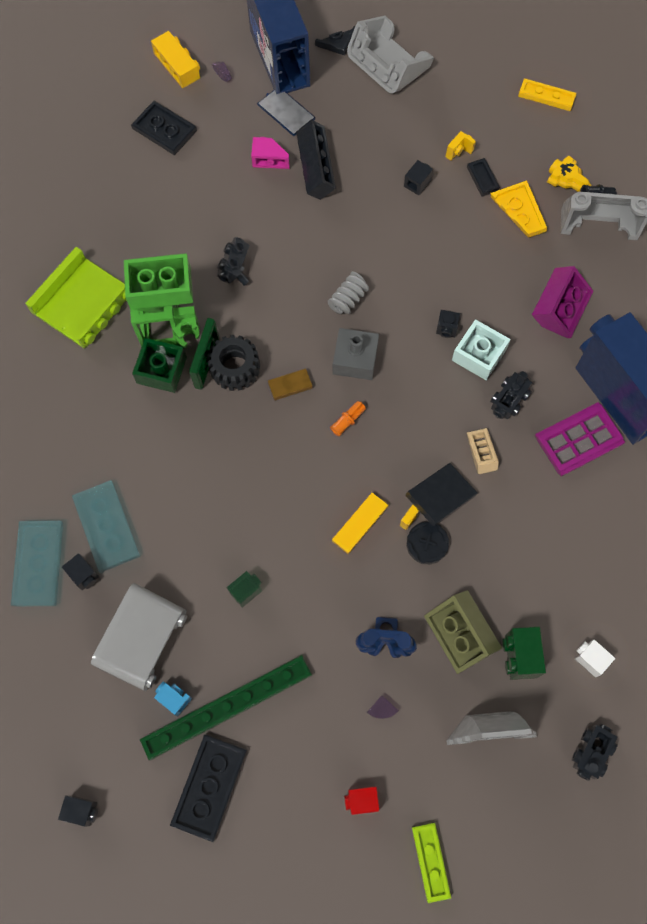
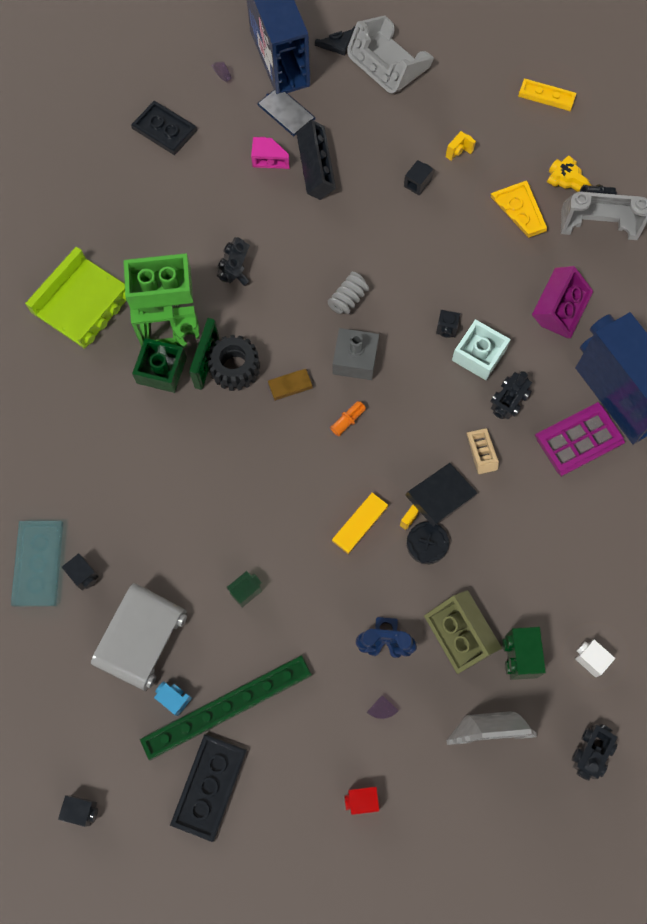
clear light blue tile [72,480,141,573] -> none
yellow brick [151,31,200,89] -> none
lime tile [412,823,451,903] -> none
black tile [467,158,500,197] -> none

